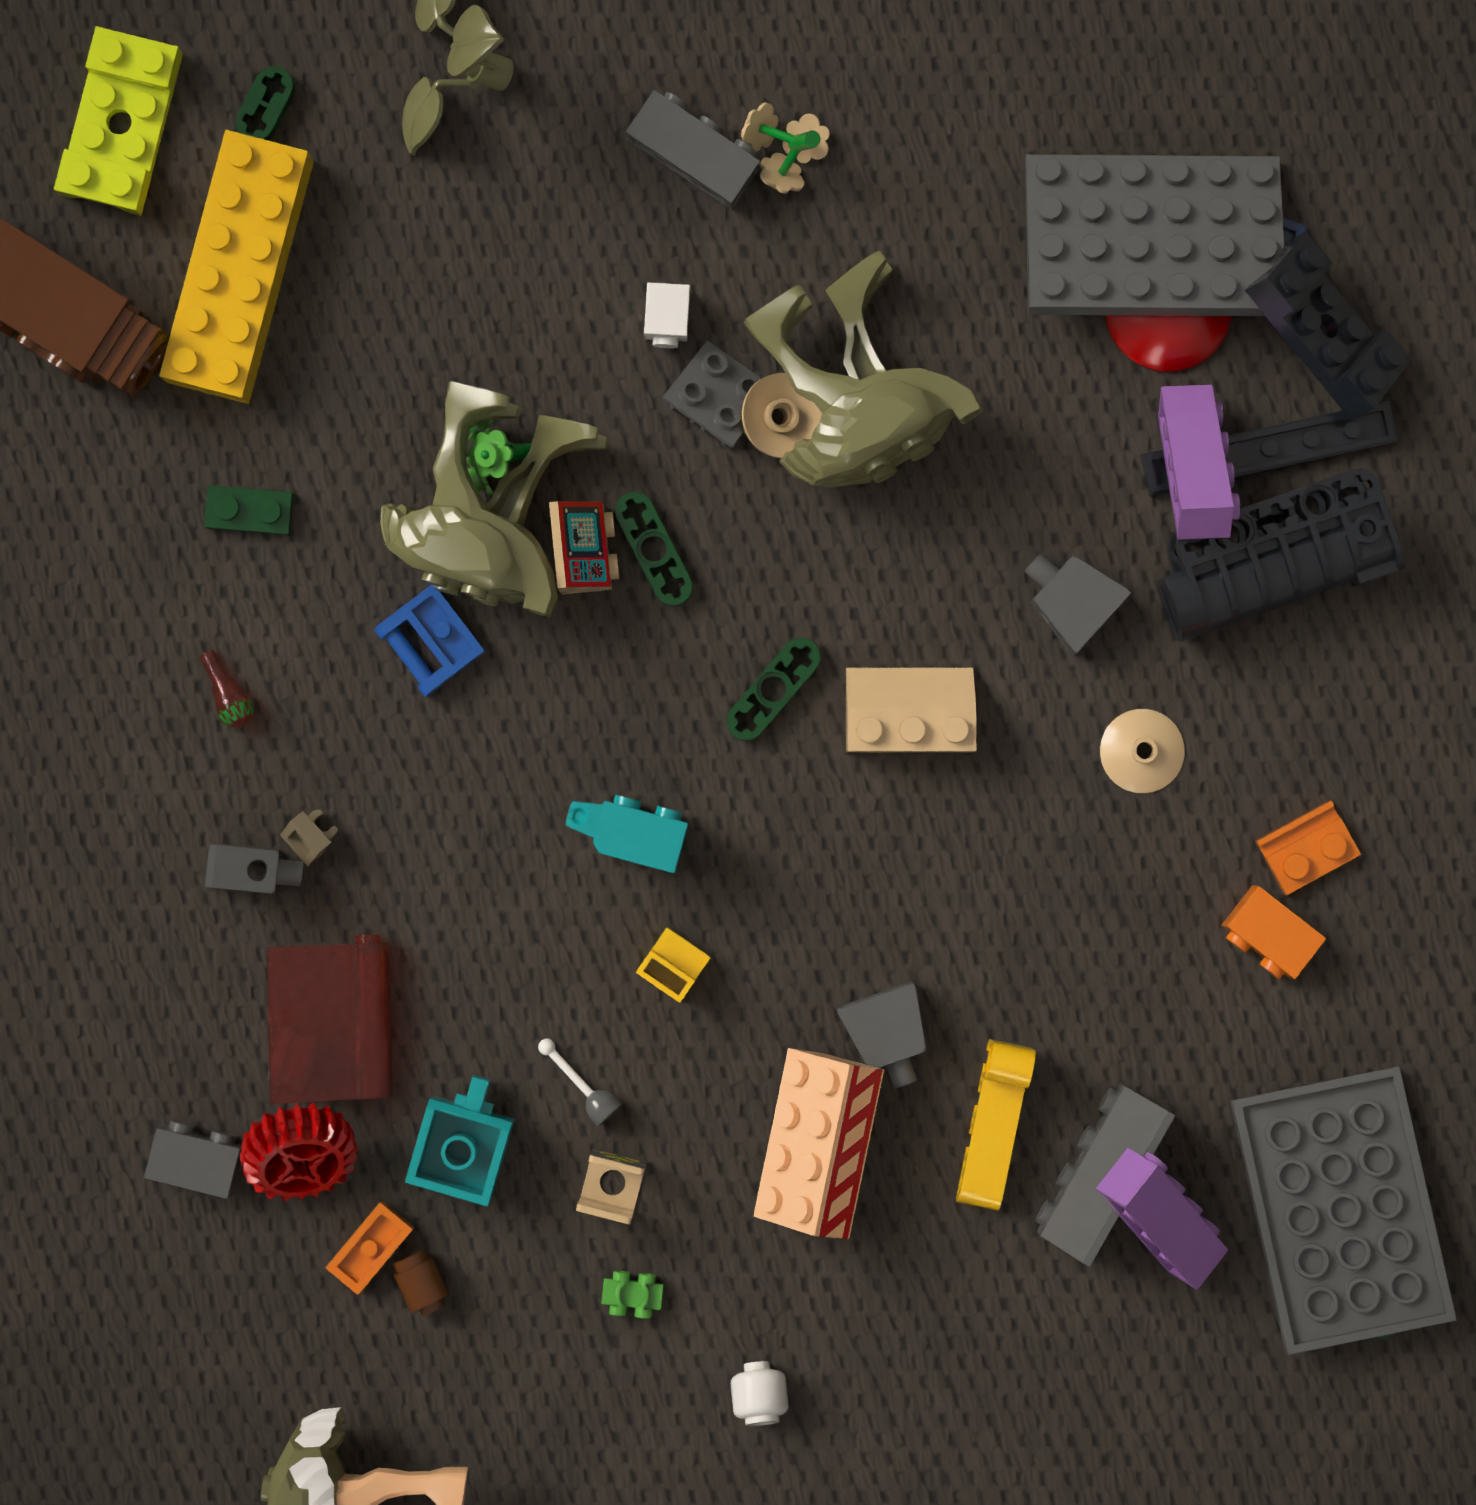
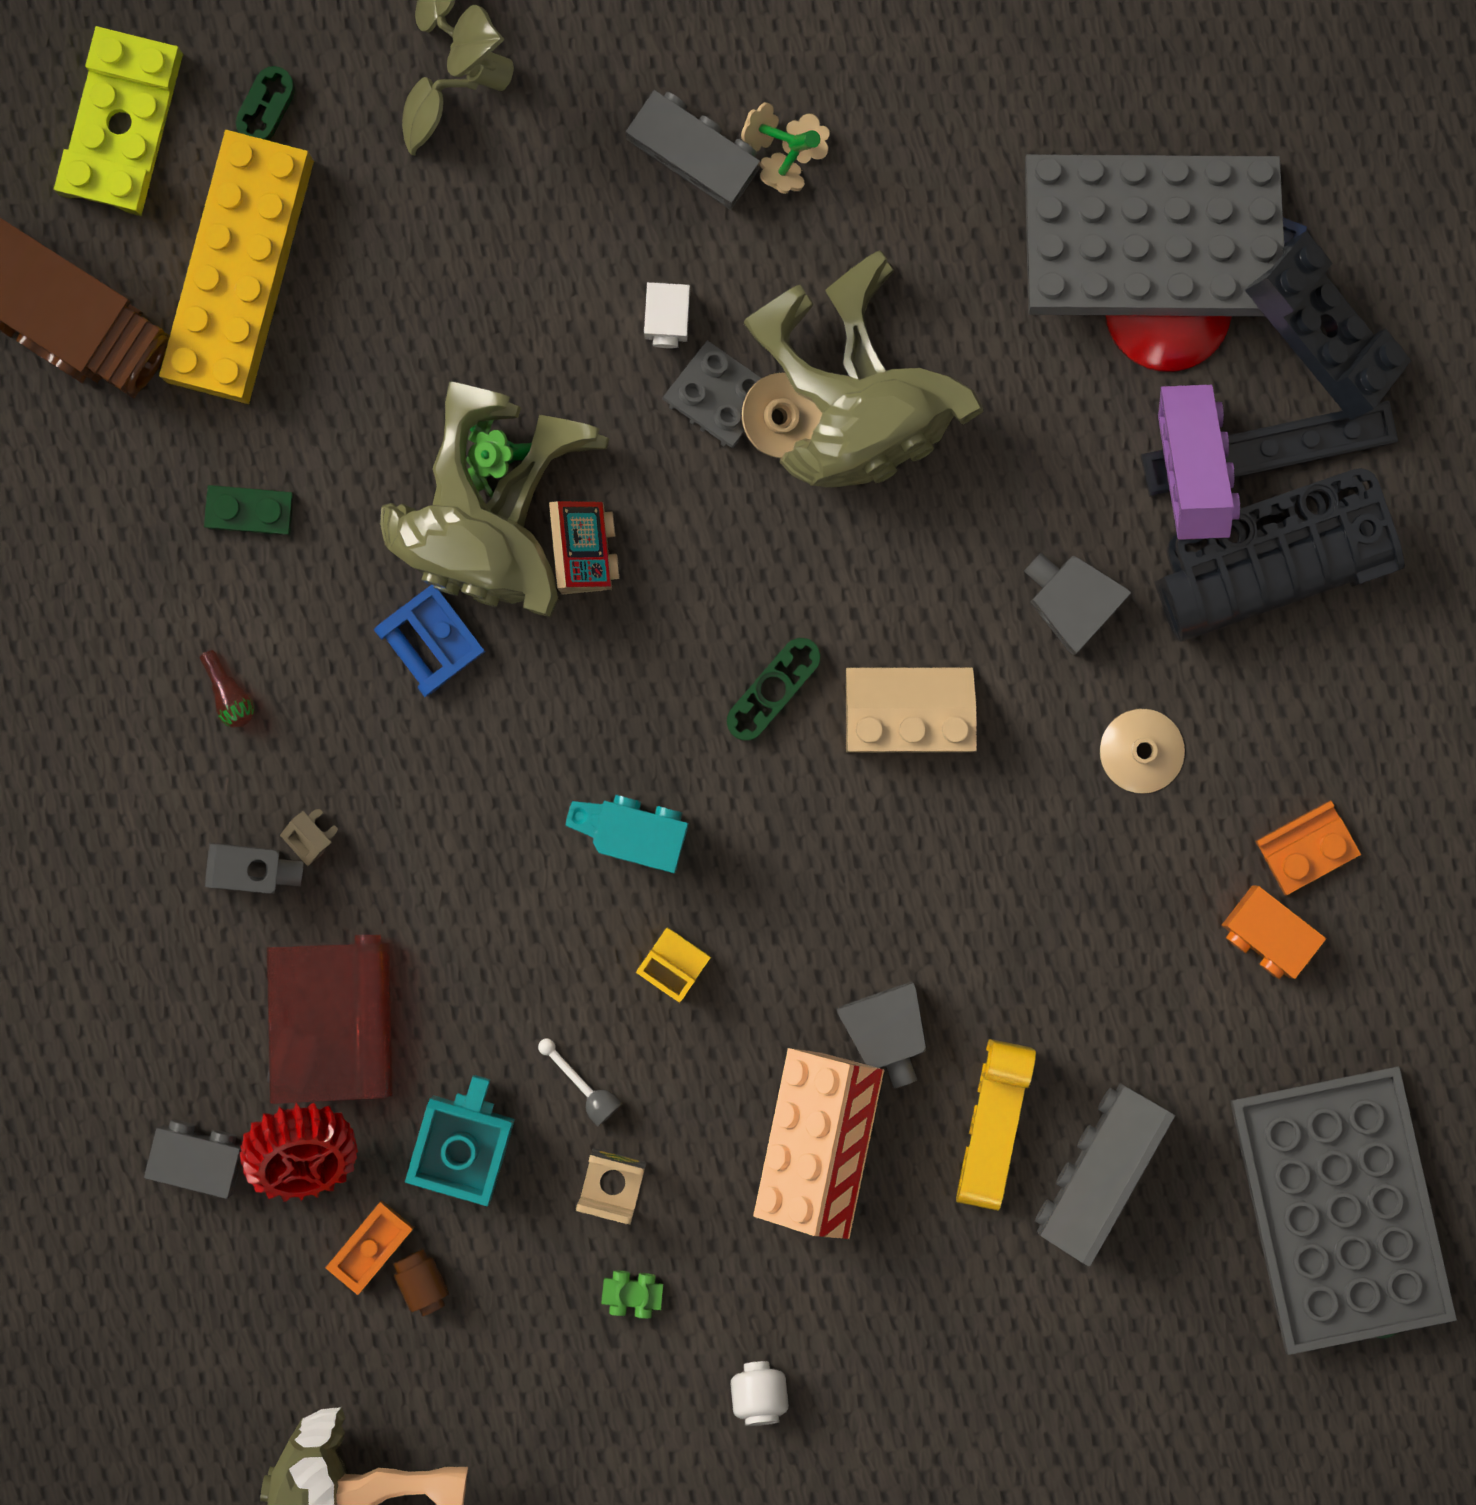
dark green beam [615,492,692,606] -> none
medium lavender brick [1096,1148,1228,1290] -> none

